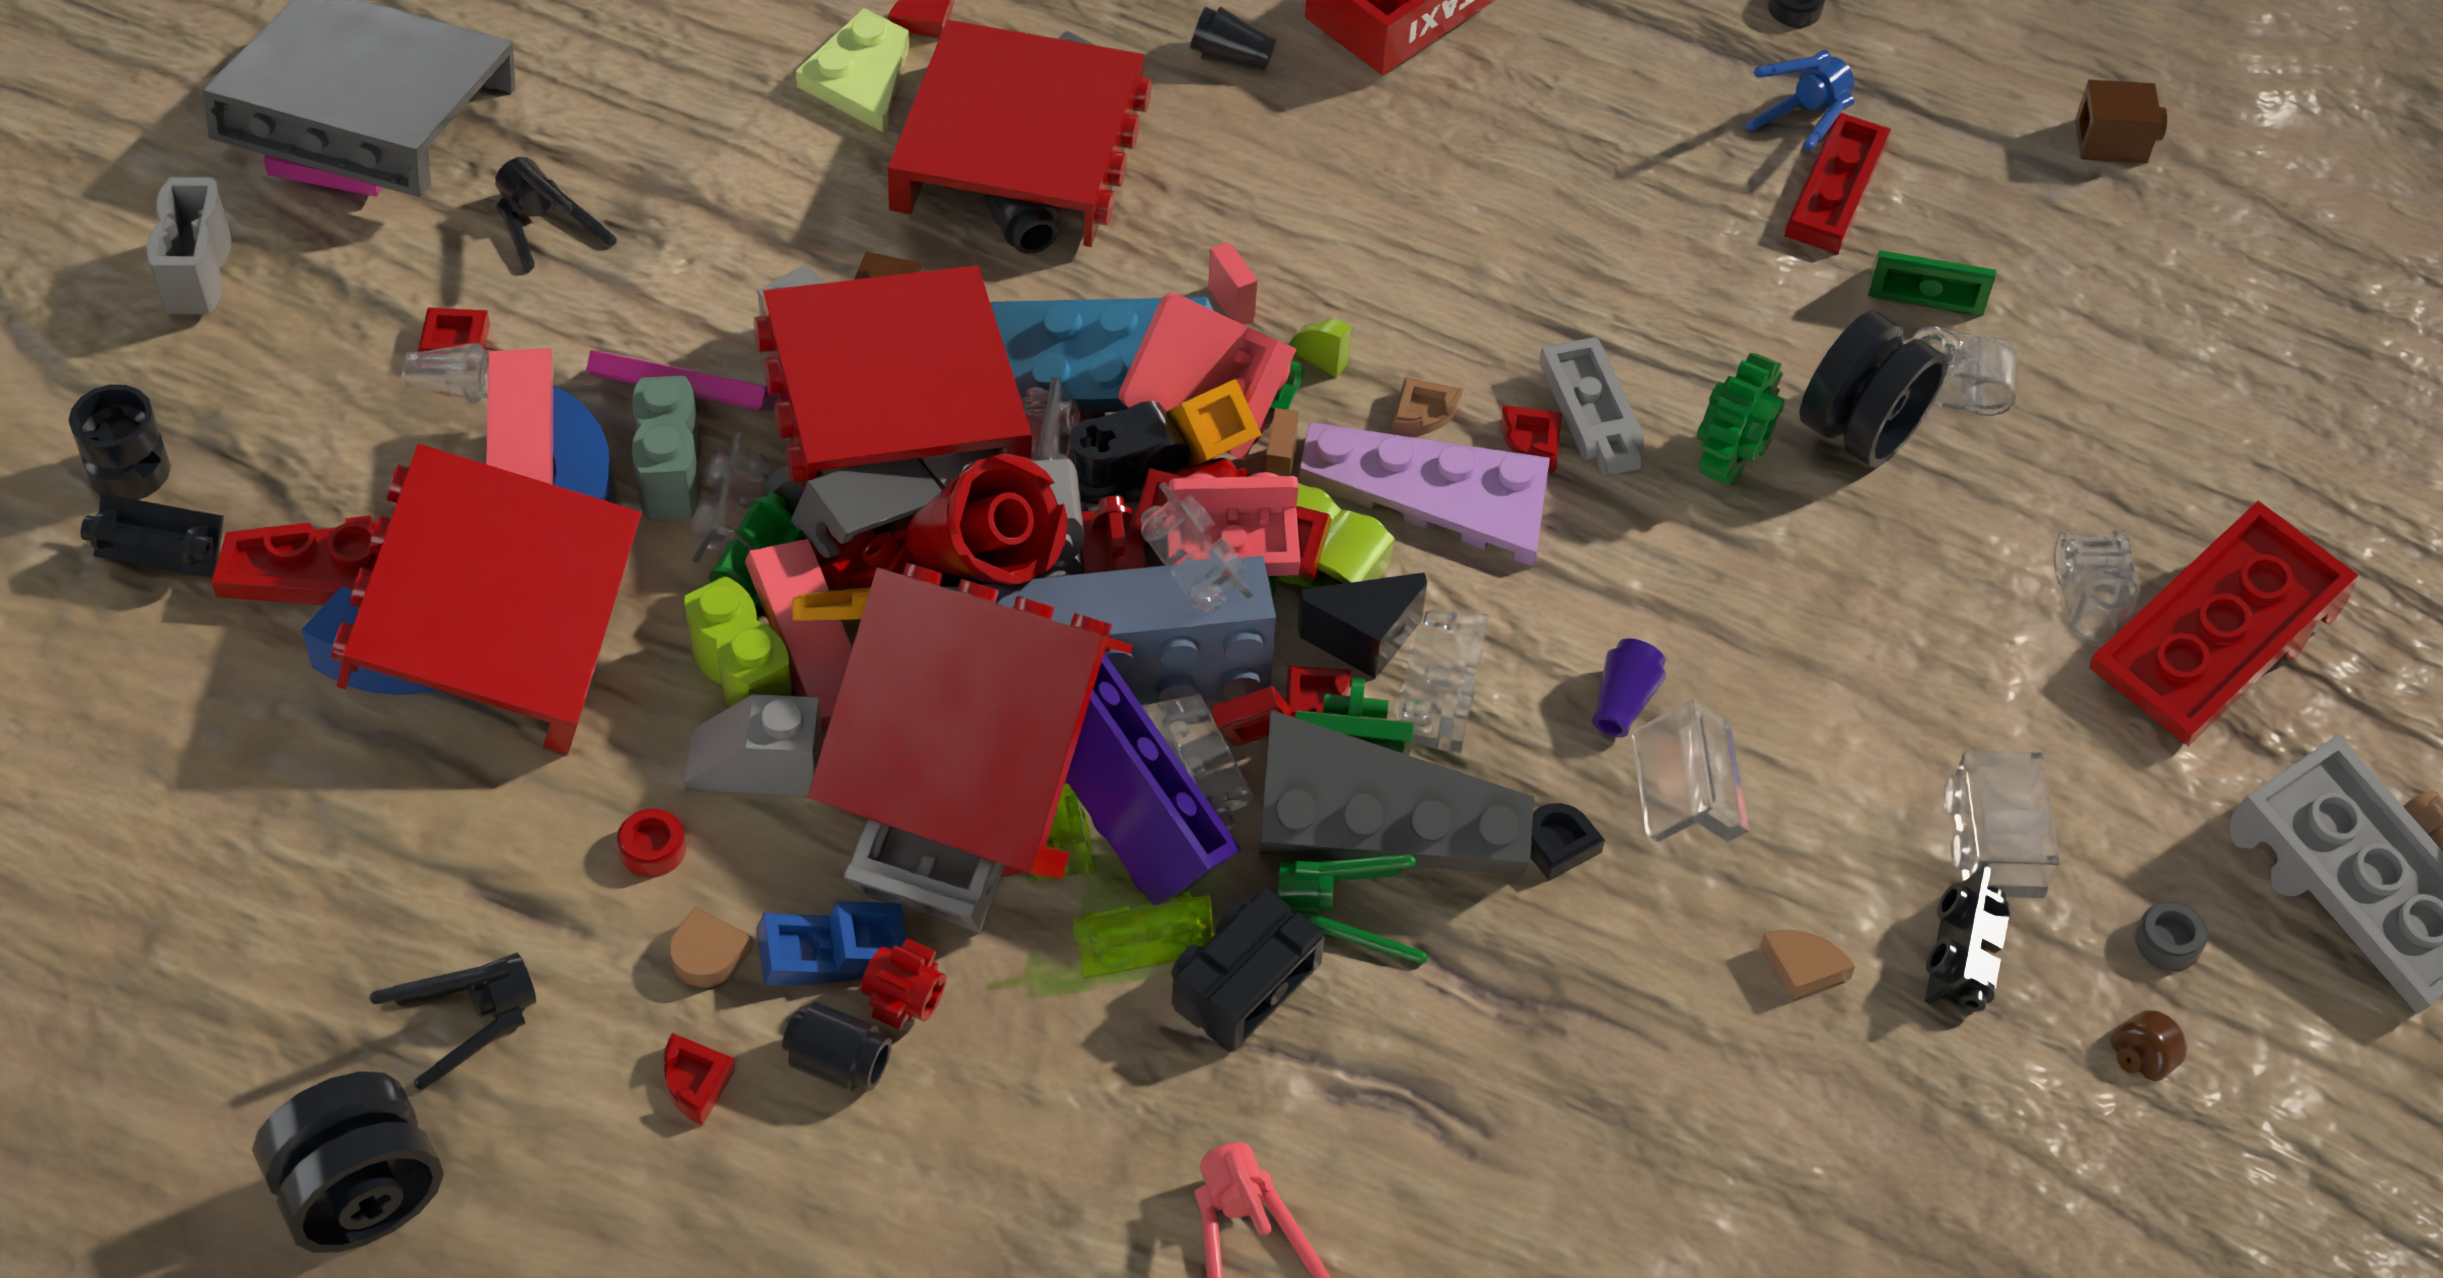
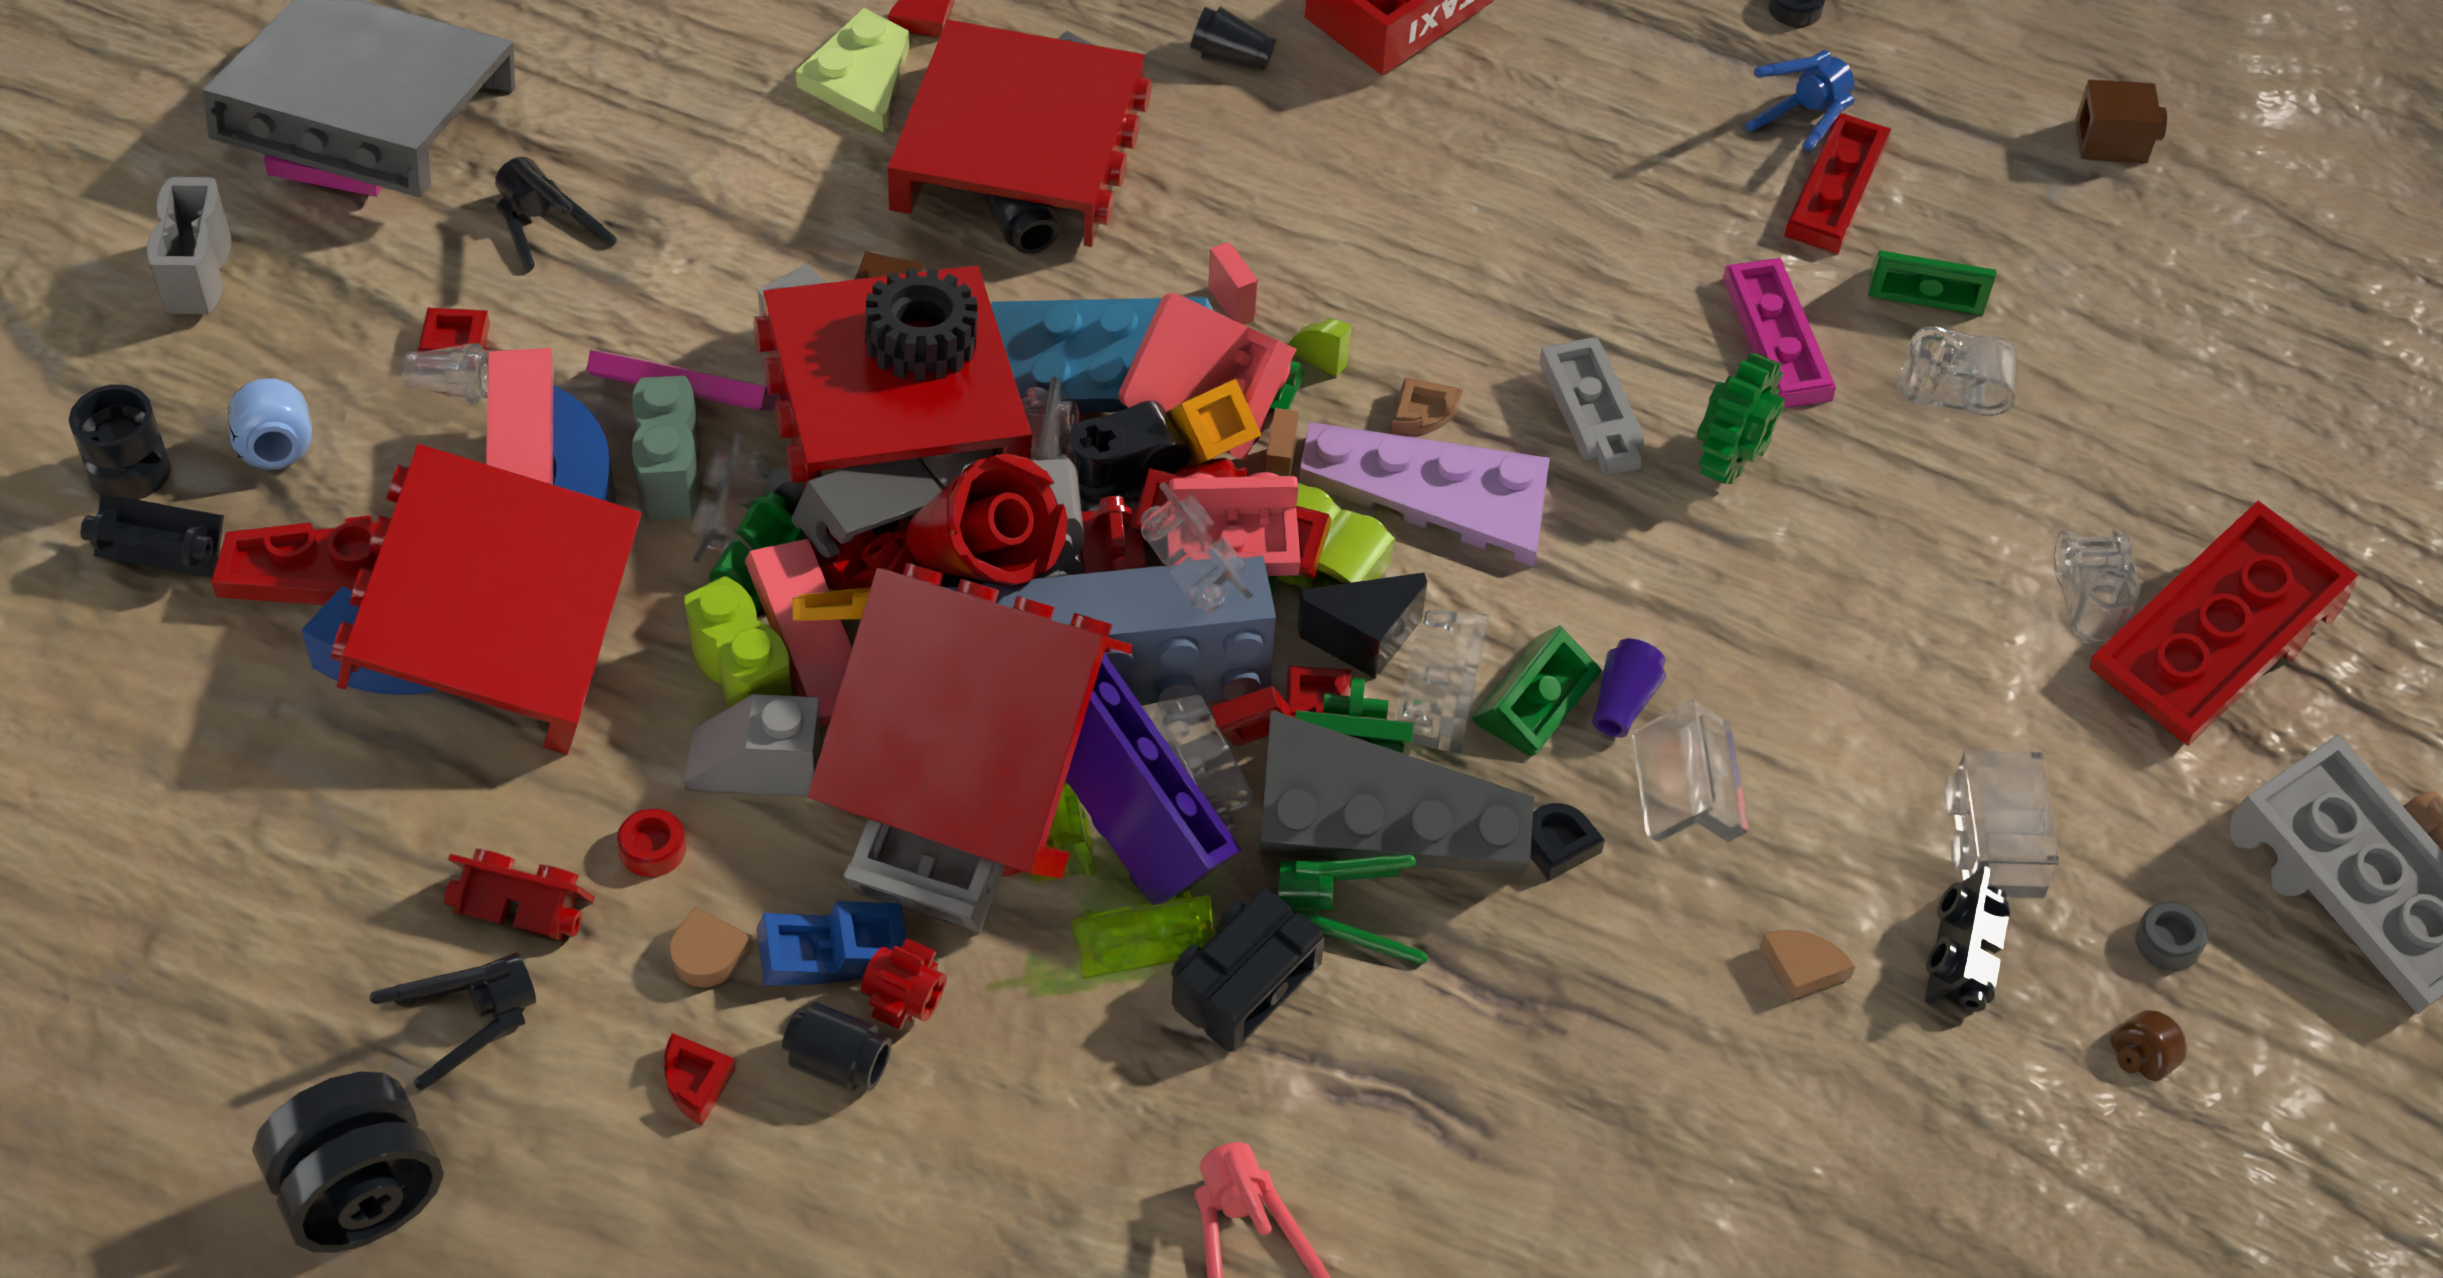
red tile [1500,405,1562,472] -> none
black wheel [1799,310,1948,468] -> none
none -> light blue head [227,378,312,470]
none -> red hinge [444,848,595,940]
none -> black tyre [865,268,978,381]
none -> green slope [1471,625,1602,757]
none -> dark pink tile [1723,258,1836,408]

